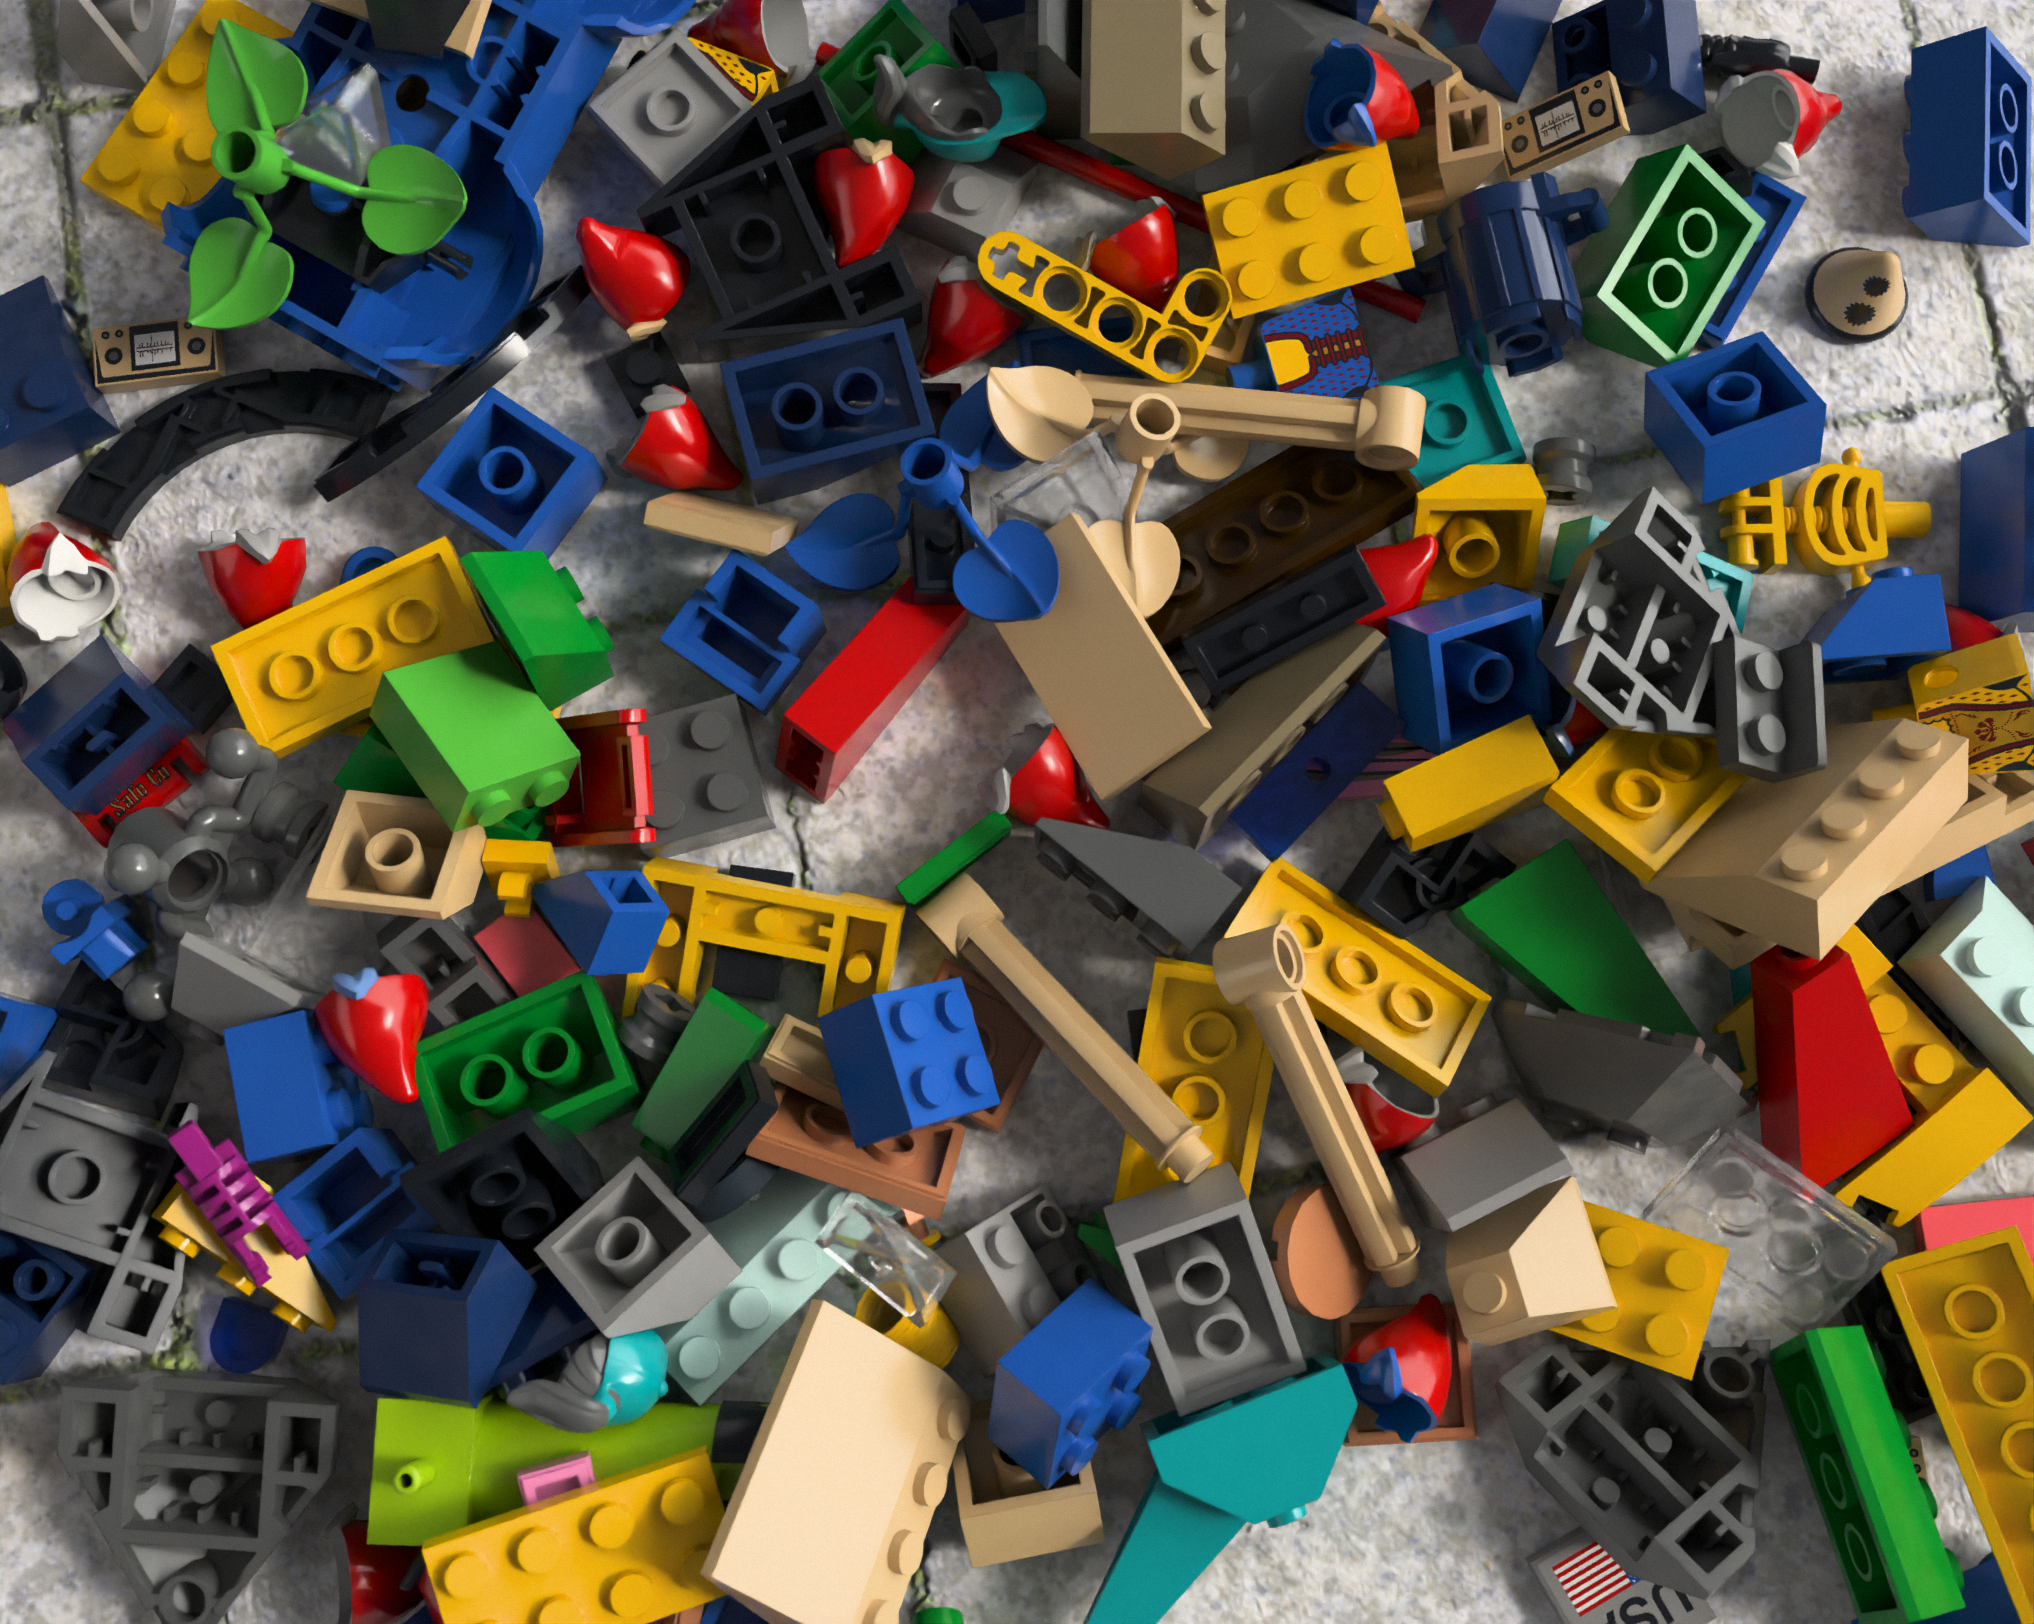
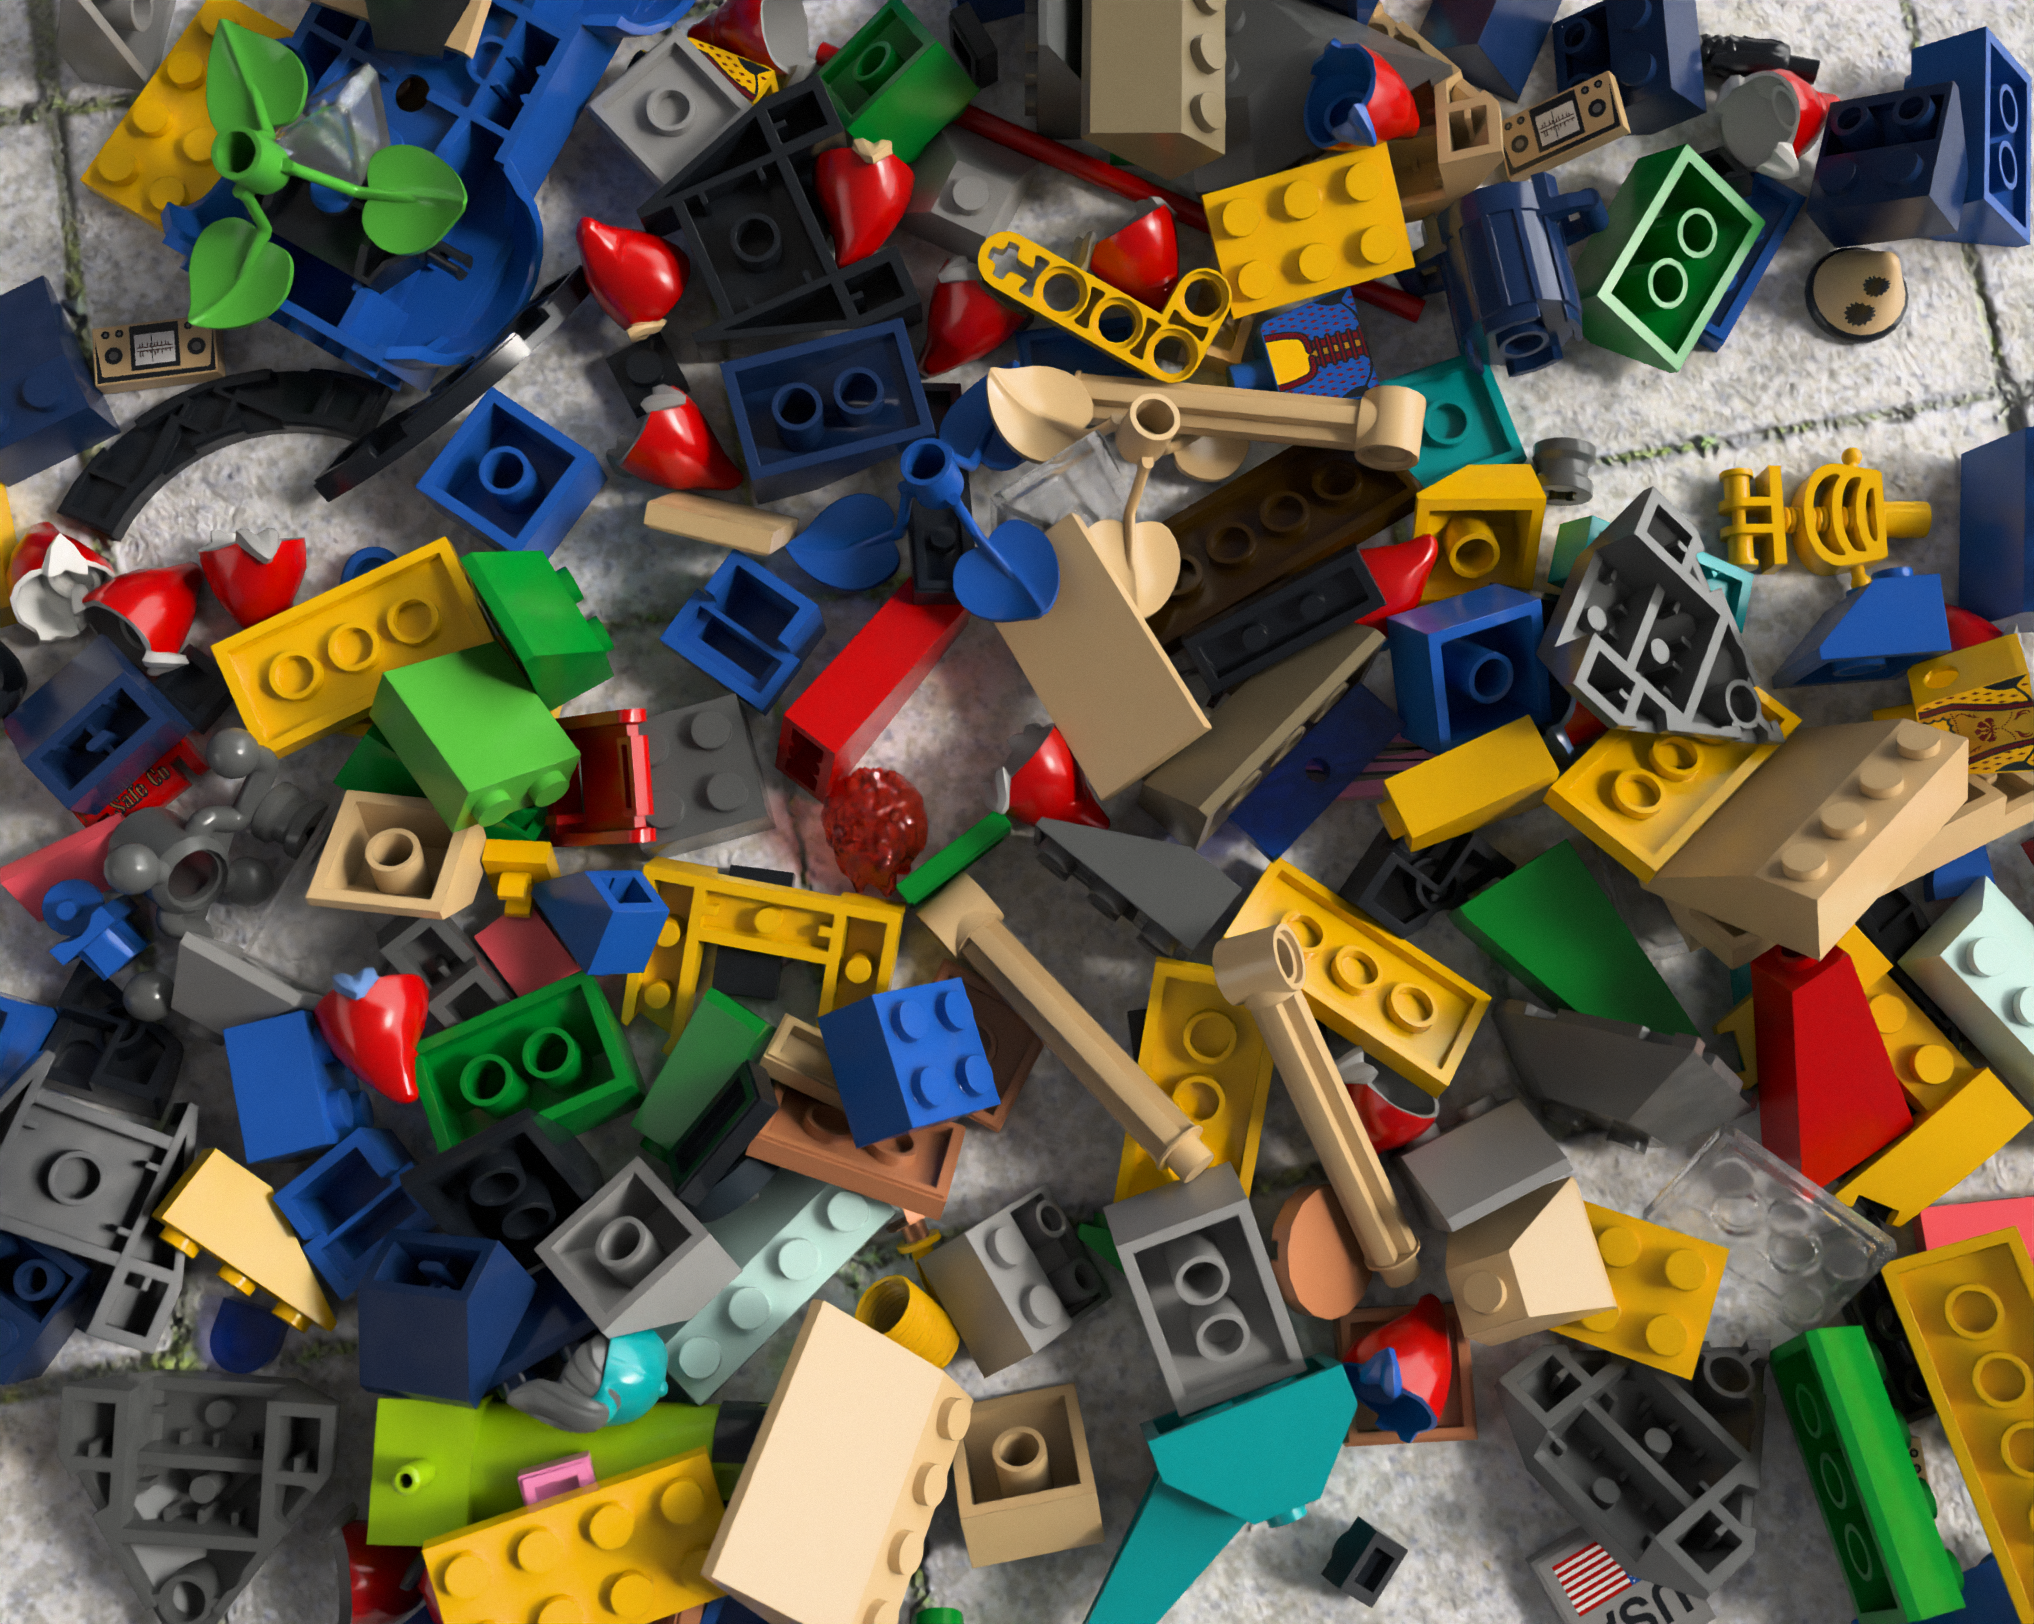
magenta hinge [168,1119,311,1289] -> none
dark grey wheel [617,984,696,1065] -> none
clear slope [814,1190,958,1328] -> none
dark grey hair [872,54,1048,163] -> none
blue brick [987,1278,1153,1490] -> none
blue brick [1644,331,1827,505] -> none
dark grey bracket [1713,636,1827,783] -> none
none -> coral tile [0,812,125,922]
none -> red hat [71,561,205,676]
none -> clear red hair [820,767,929,898]
none -> black plate [1321,1516,1409,1608]
none -> dark blue slope [1806,81,1969,248]

